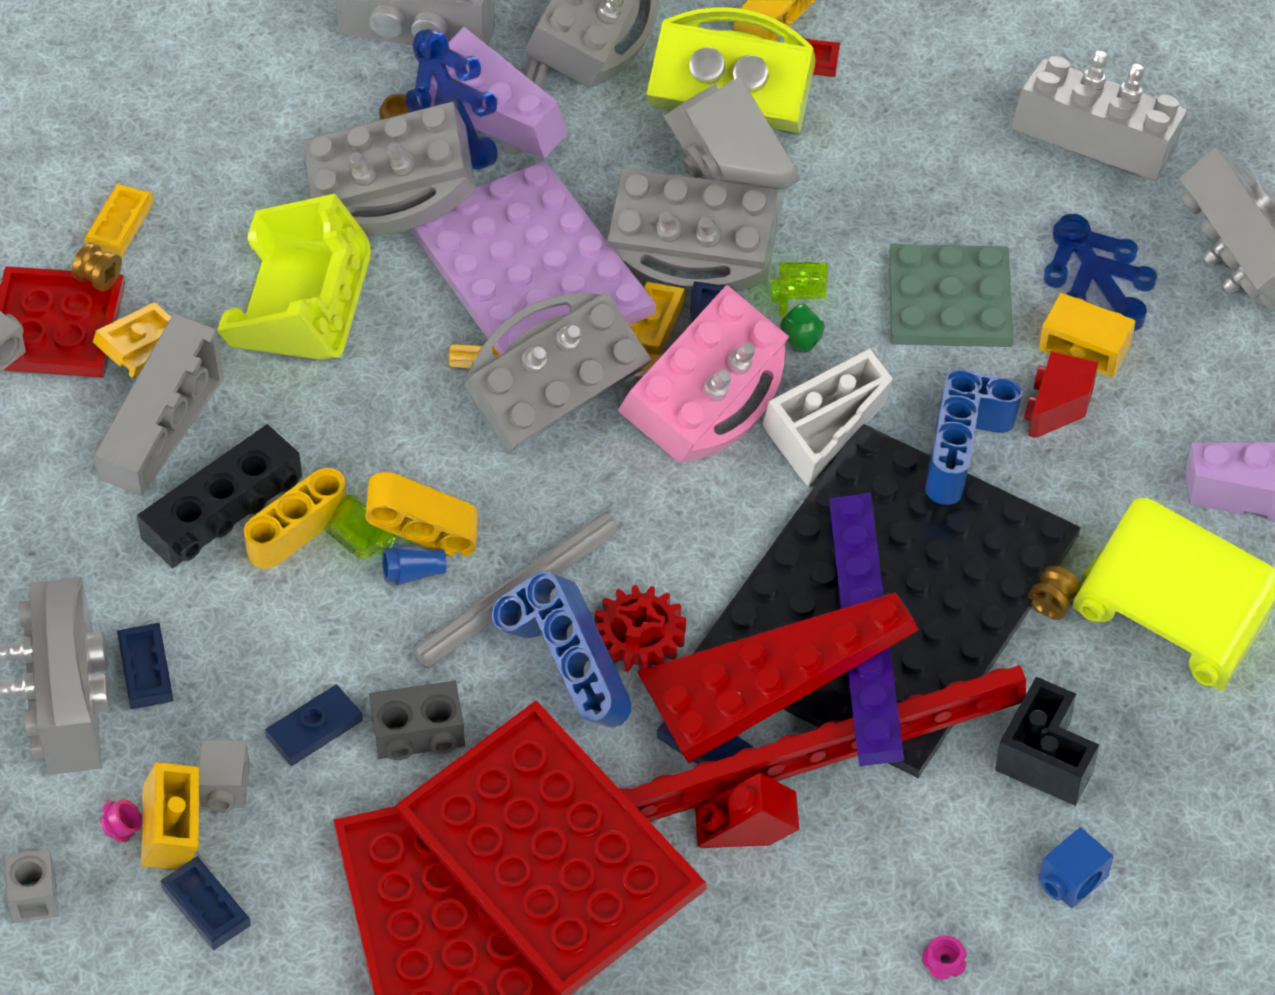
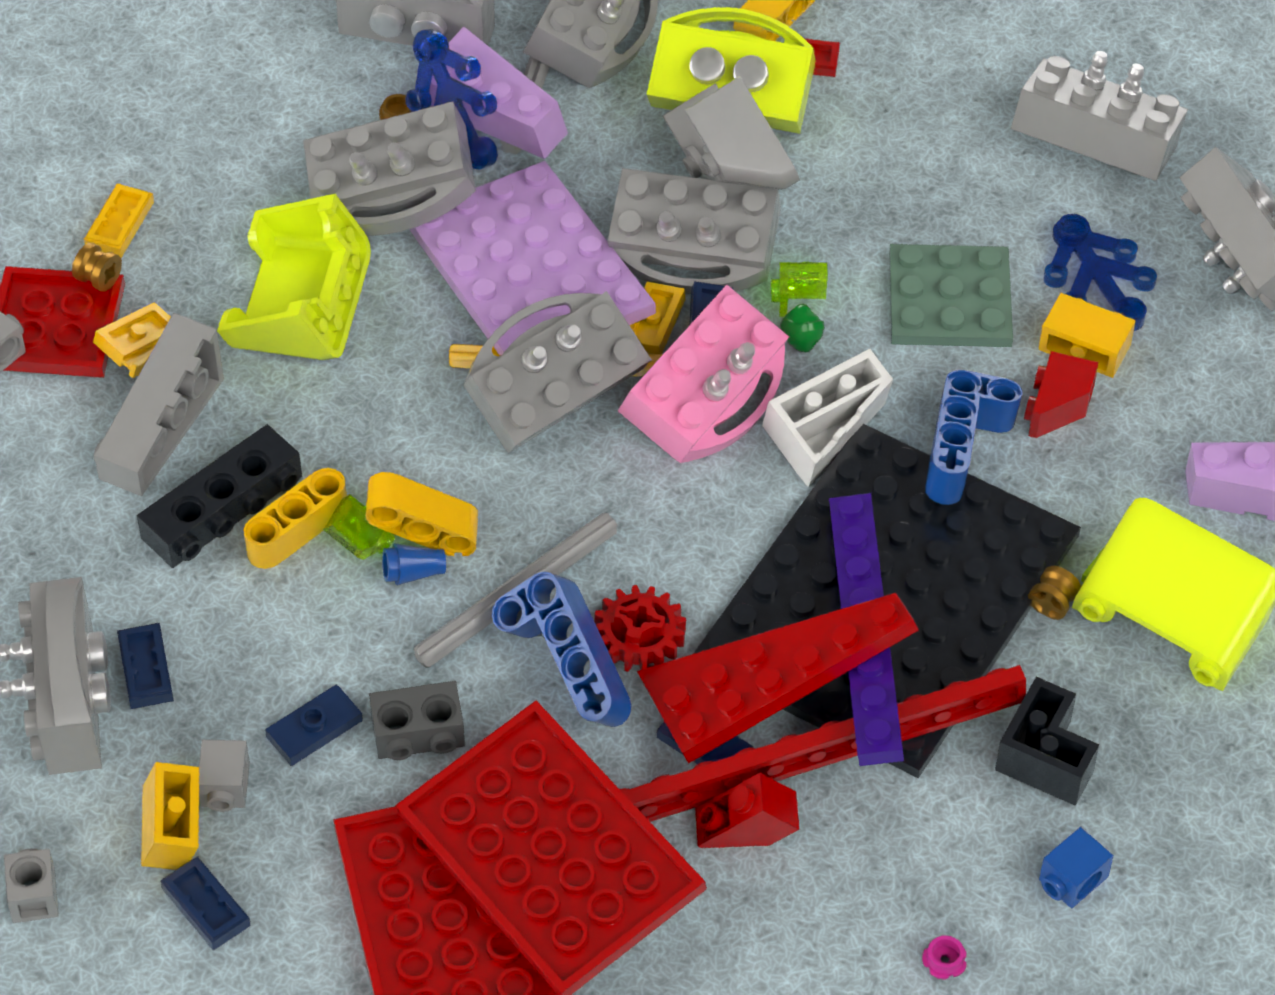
dark pink plate [100,799,142,843] -> none

